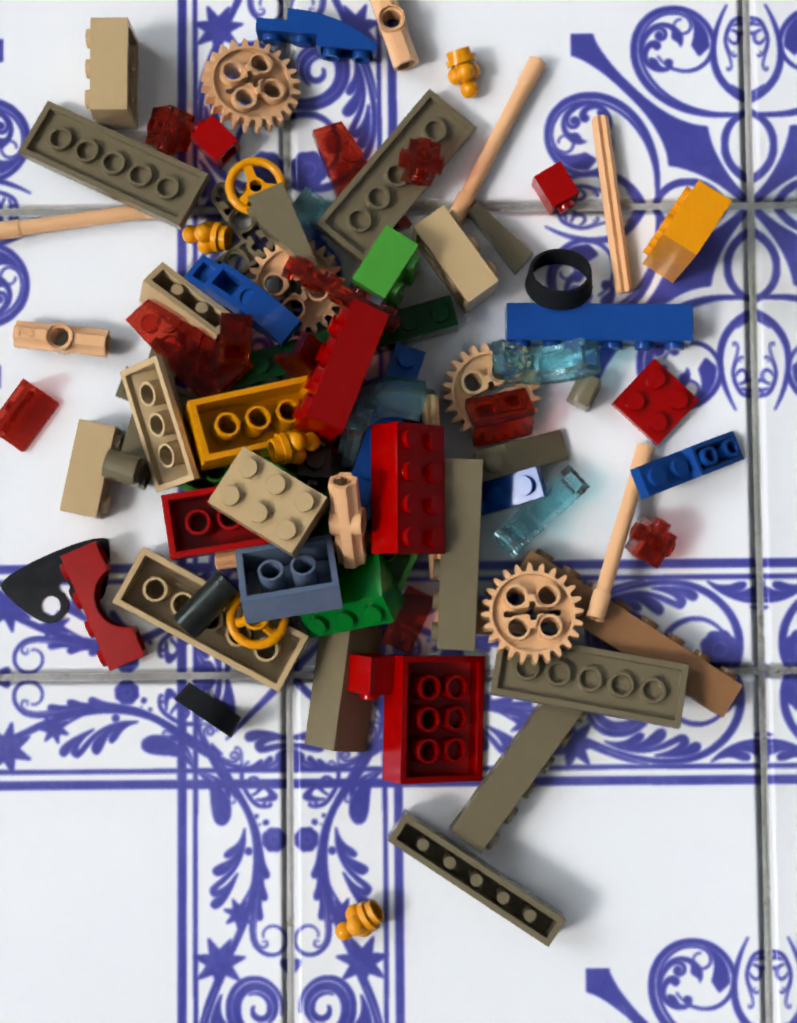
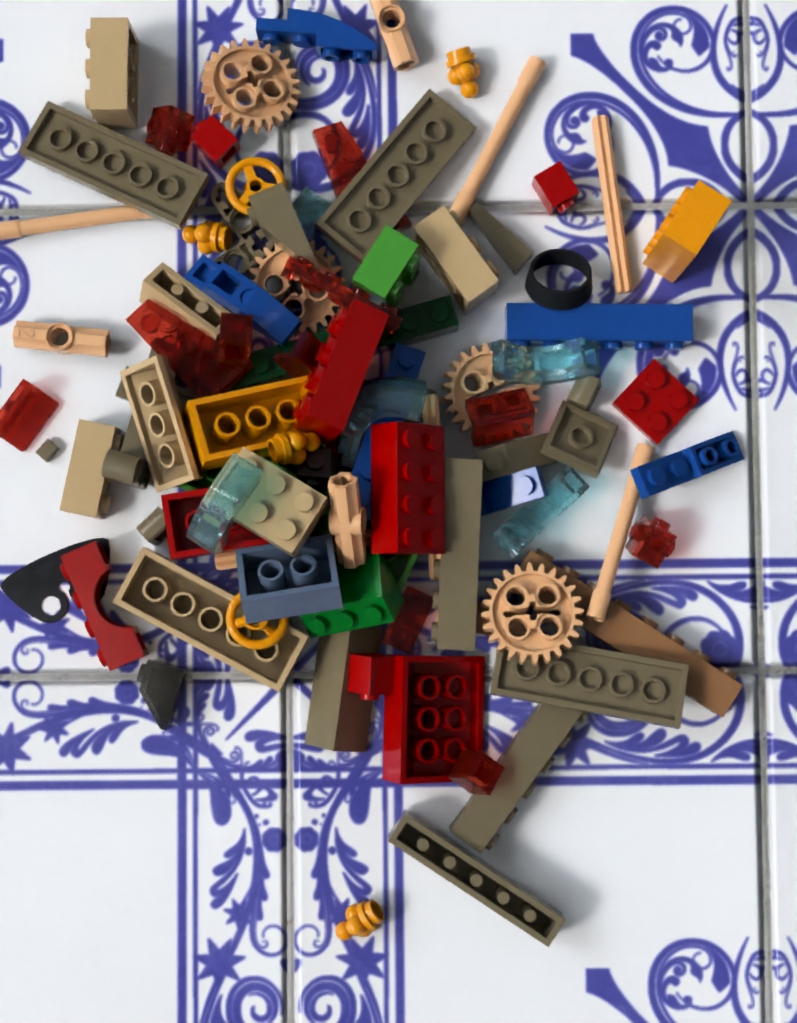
pearl dark grey pin [173,570,240,638] -> none
black tyre [174,682,241,737] -> none
clear red brick [398,137,444,187] -> none
none -> dark tan piece [36,439,60,462]
none -> dark tan brick [136,506,167,546]
none -> clear smoke slope [137,659,188,731]
none -> clear light blue arch [186,453,262,555]
none -> clear red brick [448,750,505,795]
none -> dark tan plate [540,400,619,479]

